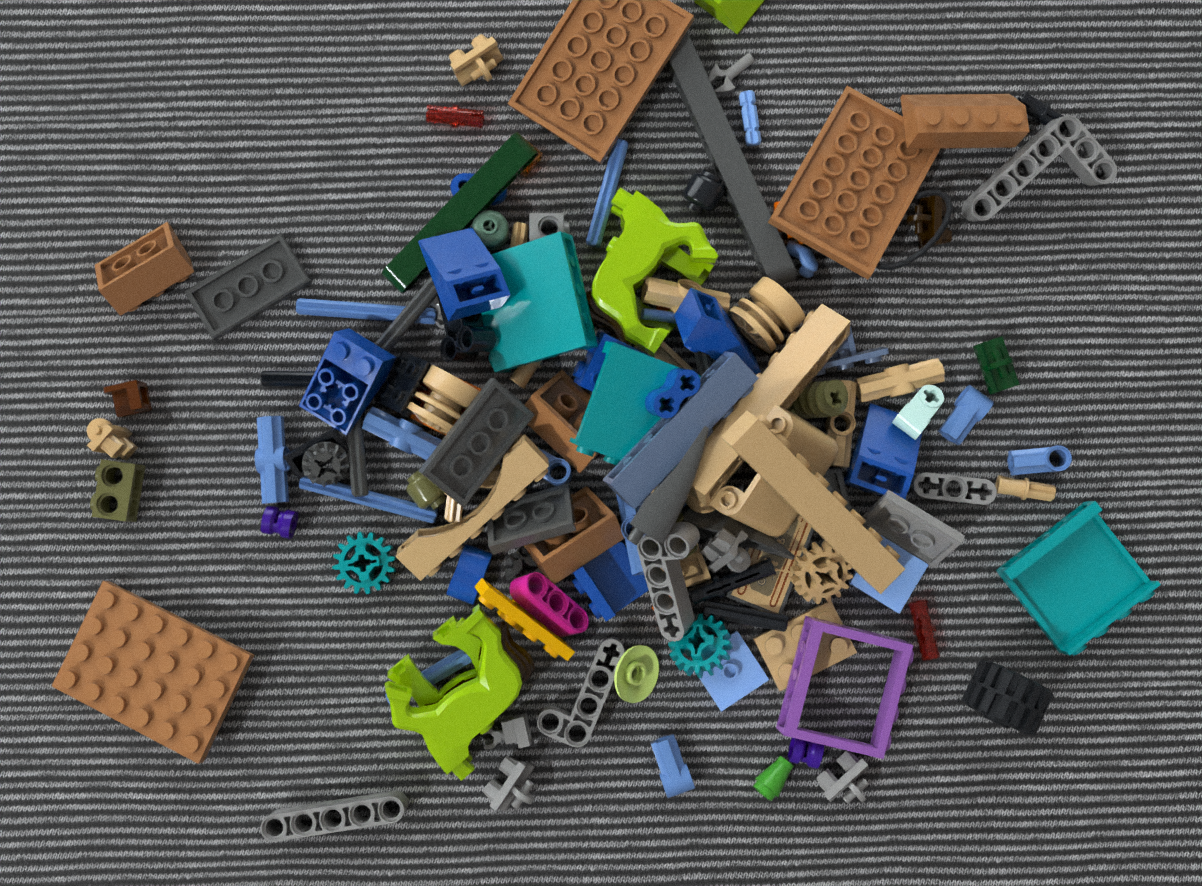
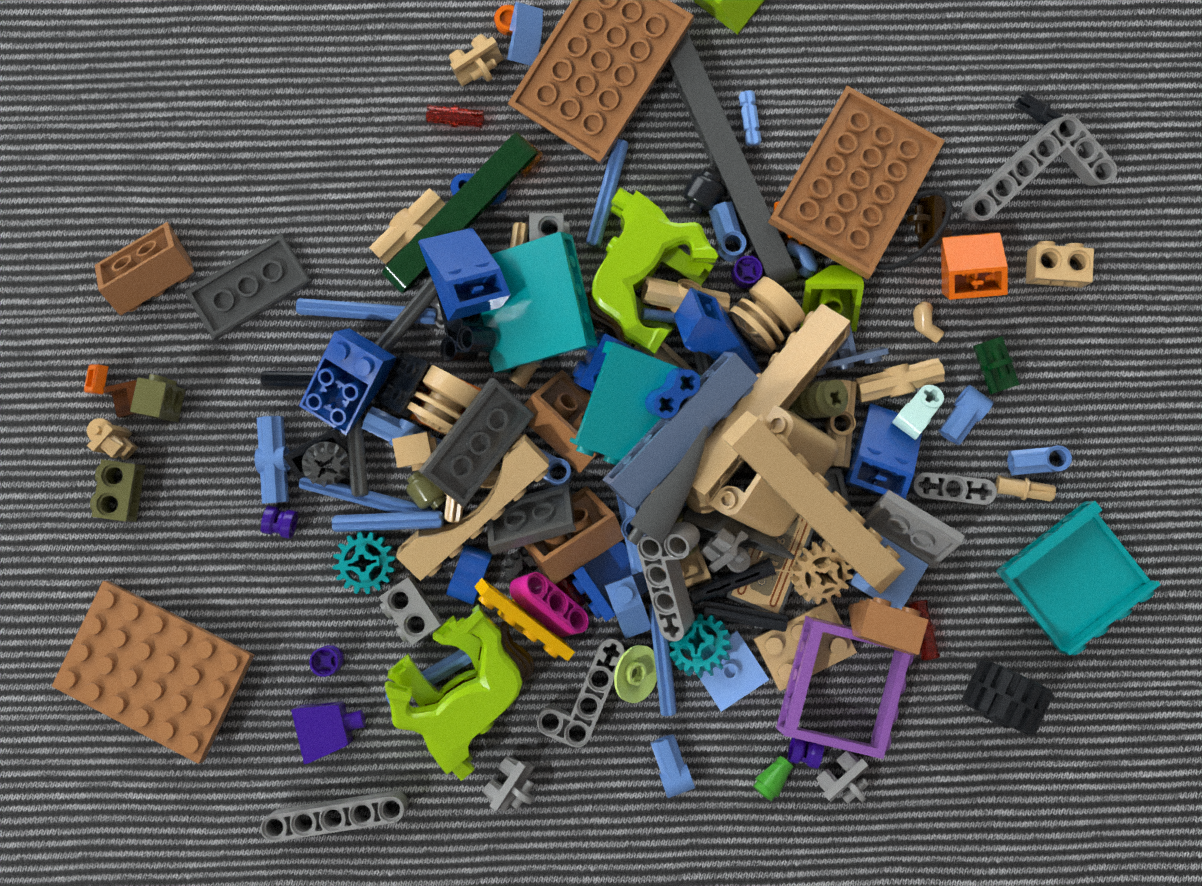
sand green head [472,210,510,251] -> none
light grey piece [482,713,533,749] -> none
light grey bar [709,54,754,96] -> none
medium nougat slope [900,94,1030,149] -> none
none -> orange tile [84,364,109,395]
none -> olive brick [130,374,186,422]
none -> dark purple torso [291,701,366,764]
none -> dark purple wheel [309,645,344,677]
none -> medium blue axle [331,511,444,532]
none -> tan piece [369,188,445,265]
none -> light grey brick [379,576,444,645]
none -> tan brick [392,432,438,471]
none -> orange tile [494,5,514,36]
none -> medium blue slope [507,2,543,66]
none -> pin [555,575,586,607]
none -> medium blue slope [605,574,651,639]
none -> medium blue axle [649,603,677,716]
none -> medium blue piece [708,202,746,262]
none -> dark purple wheel [731,255,763,289]
none -> lime slope [799,265,864,332]
none -> medium nougat slope [848,597,928,655]
none -> tan arm [913,301,944,343]
none -> orange slope [941,232,1008,300]
none -> tan brick [1026,241,1094,288]

